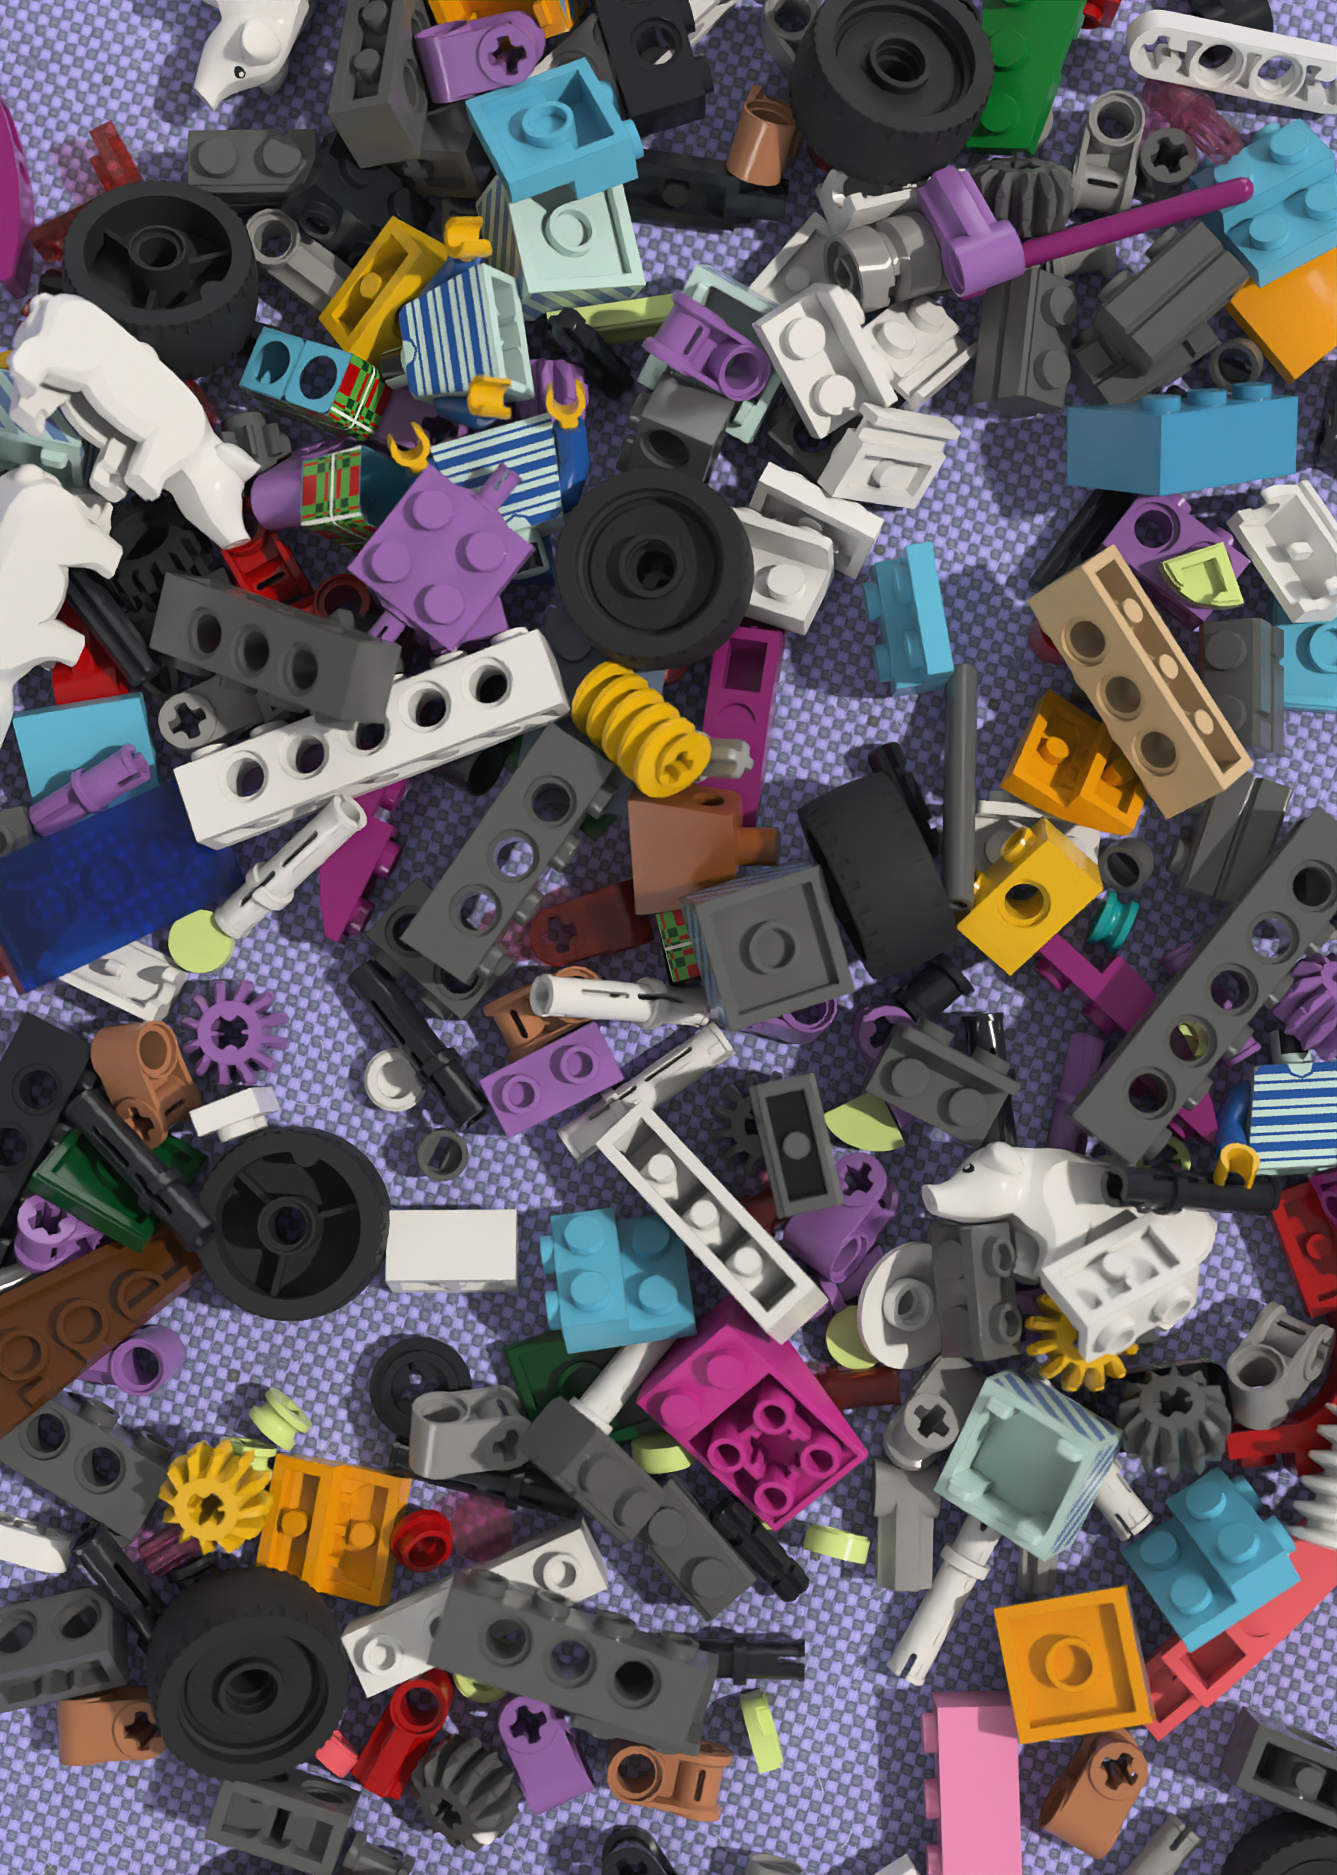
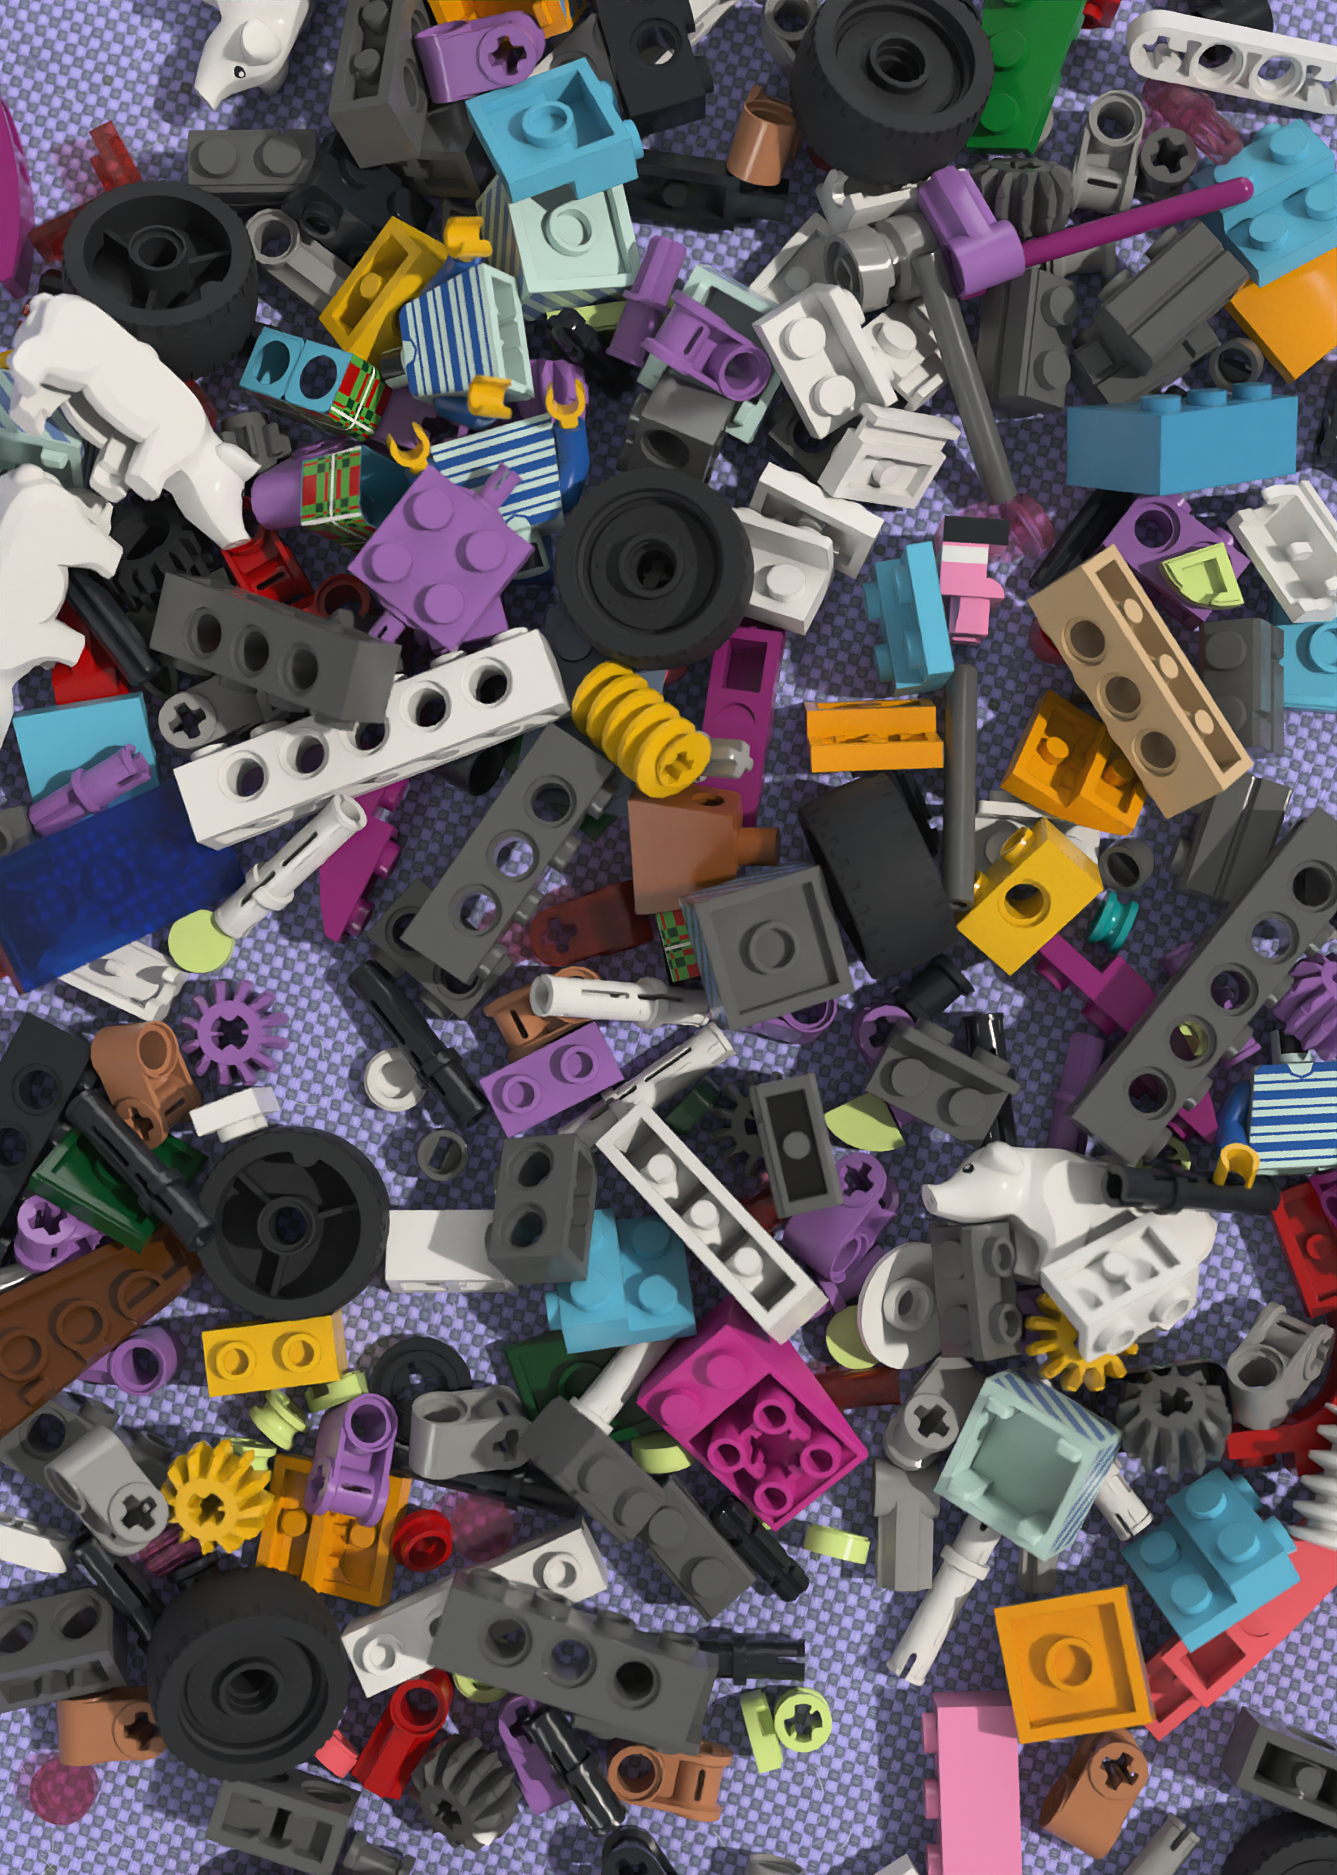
none -> clear pink tile [29,1755,99,1825]
none -> light grey piece [44,1424,169,1556]
none -> yellow brick [202,1308,349,1397]
none -> yellowish green tile [304,1370,370,1414]
none -> medium lavender piece [304,1393,398,1528]
none -> dark grey brick [485,1133,600,1285]
none -> black pin [522,1704,629,1838]
none -> medium lavender axle [605,235,687,369]
none -> dark green tile [663,1074,723,1136]
none -> yellowish green bush [773,1686,832,1752]
none -> light orange slope [804,698,943,772]
none -> dark grey piece [911,248,1018,506]
none -> bright pink hips [933,515,1010,646]
none -> clear pink tile [999,492,1055,559]

